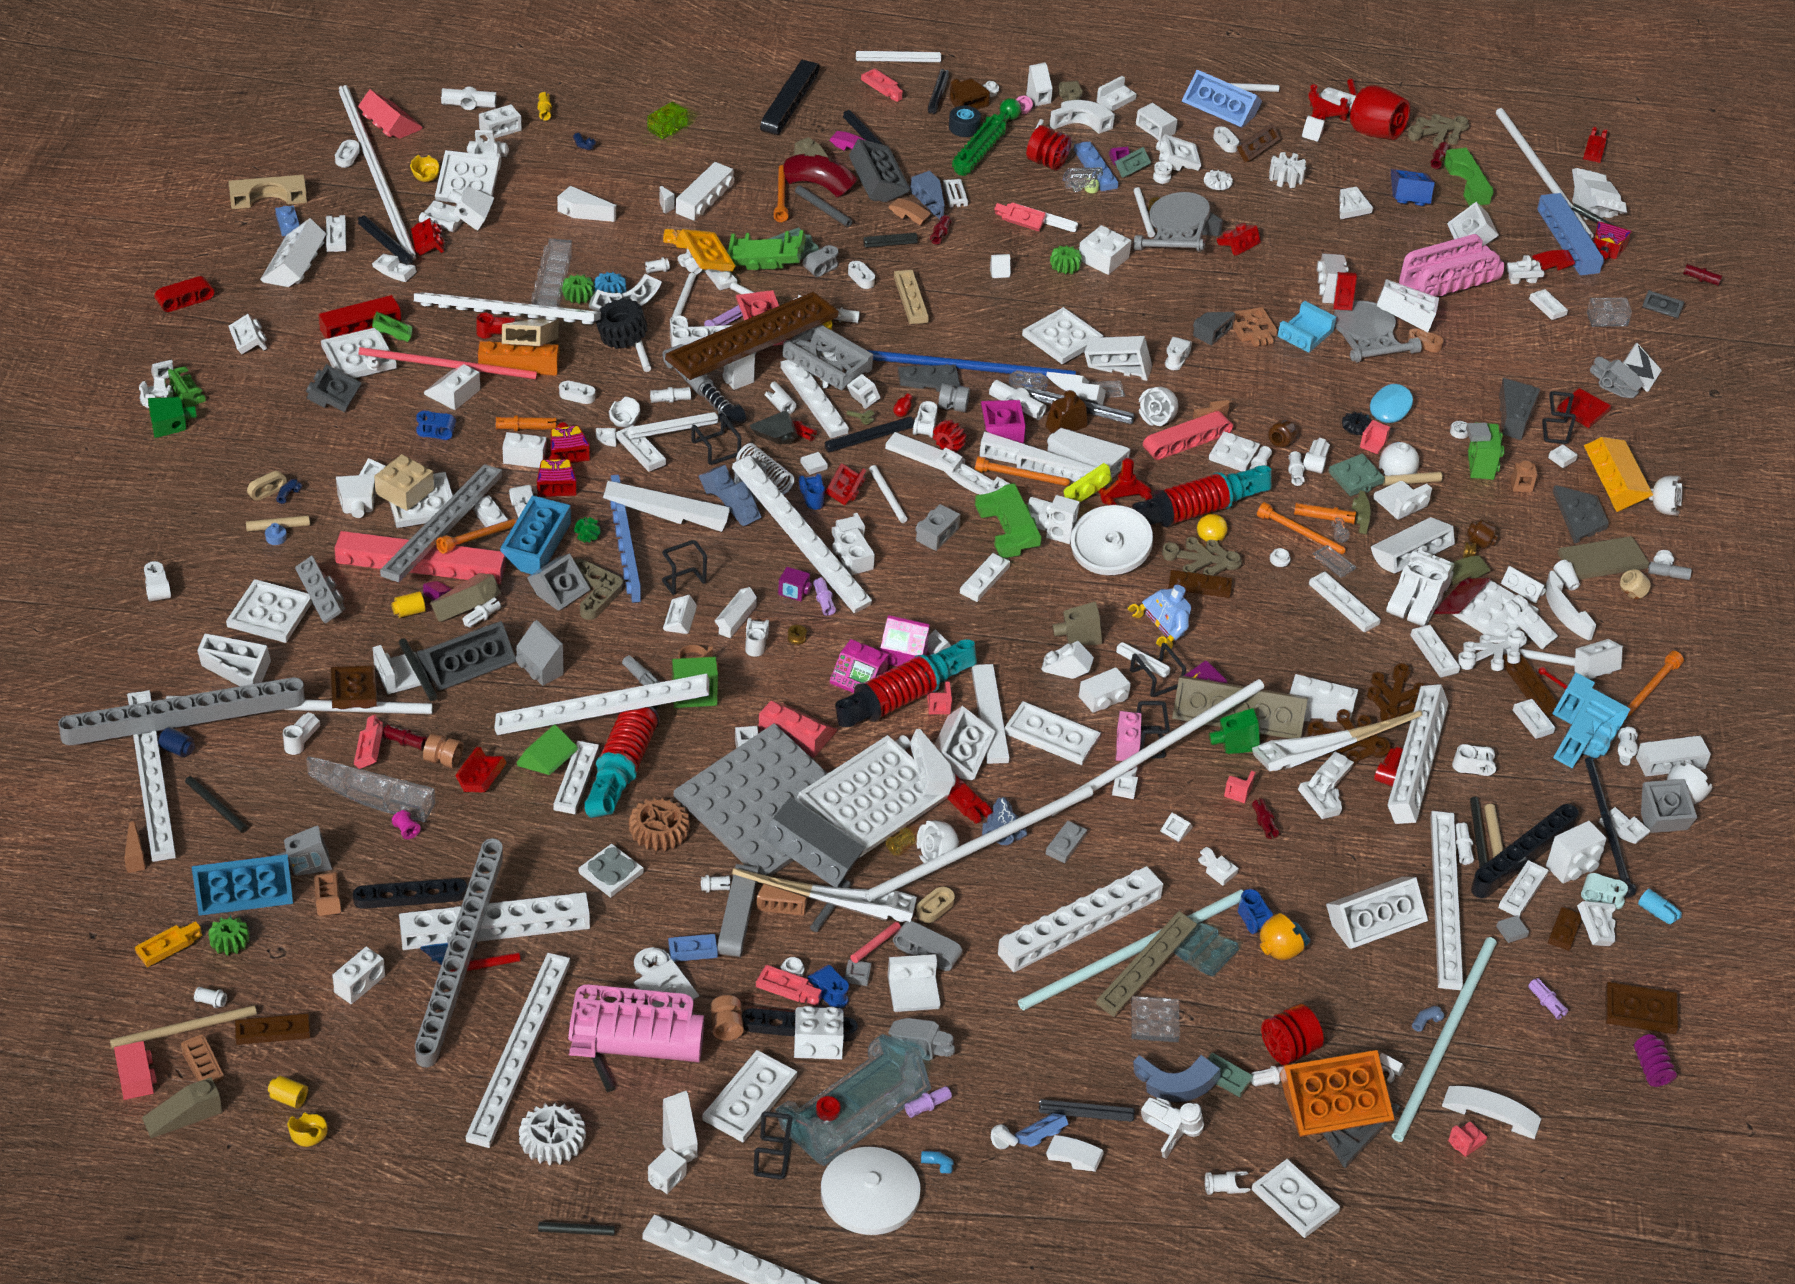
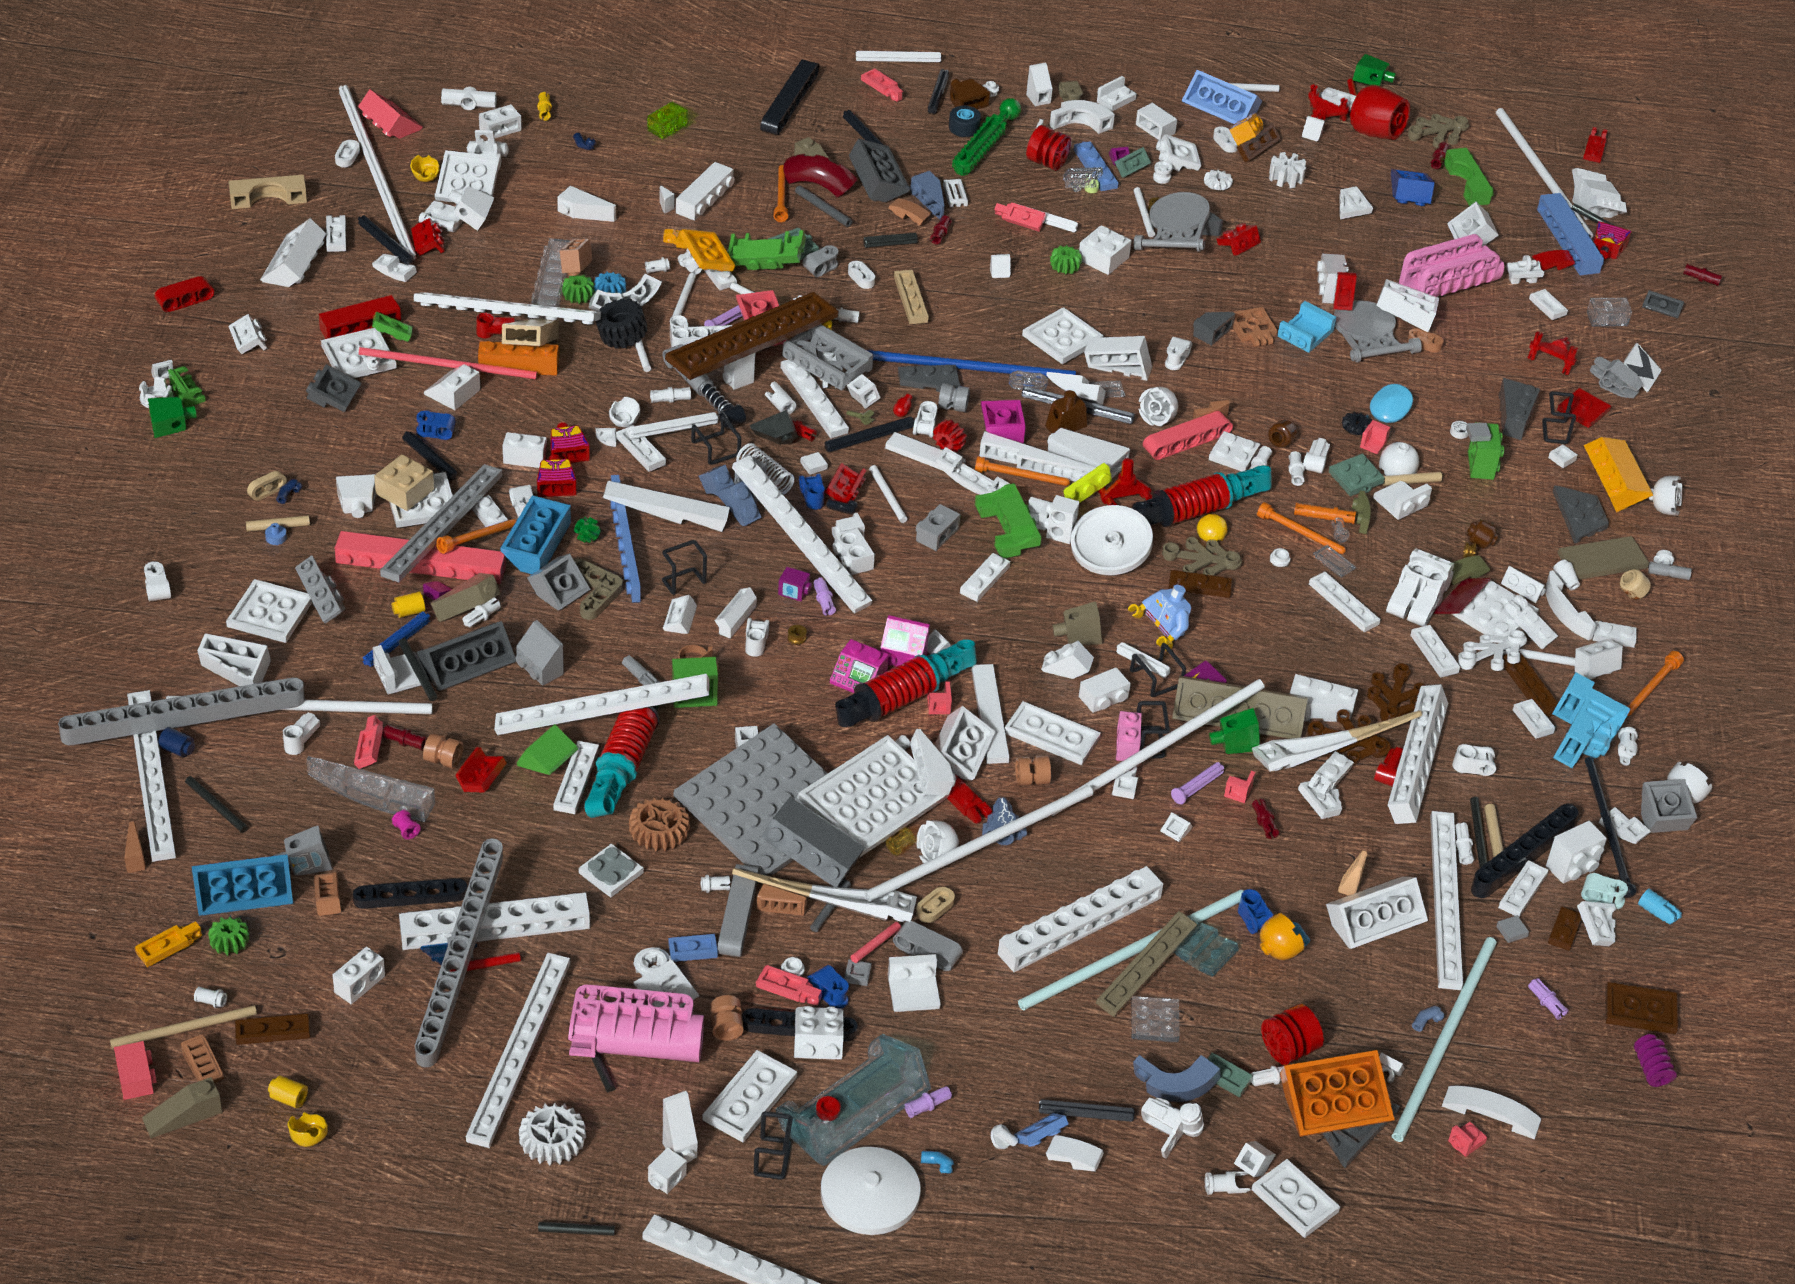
medium blue plate [275,205,299,236] -> none
reddish brown plate [331,665,377,709] -> none
white slope [359,458,386,475] -> none
orange pin [496,415,556,431] -> none
white beam [559,381,595,404] -> none
coral slope [758,701,837,758] -> none
dark pink slope [829,131,864,151] -> none
light grey hinge [888,1018,955,1061] -> none
white piece [989,380,1046,420] -> none
bright pink tile [1016,96,1033,114] -> none
light grey plate [1046,821,1087,863] -> none
white plate [1198,847,1239,886] -> none
white brick [1371,517,1455,574] -> none
nougat brick [1510,461,1537,492] -> none
red hinge [1538,667,1567,690] -> none
white brick [1636,736,1711,777] -> none
none -> blue axle [362,611,430,667]
none -> black axle [402,431,458,480]
none -> nougat brick [560,238,592,276]
none -> black arm [826,499,858,515]
none -> nougat wheel [1015,756,1051,786]
none -> lavender axle [1171,762,1224,804]
none -> light orange brick [1230,113,1263,146]
none -> white brick [1234,1141,1276,1177]
none -> light nougat slope [1338,850,1367,895]
none -> green torso [1353,54,1396,86]
none -> red axle [1527,331,1578,375]
none -> white plate [1593,621,1636,648]

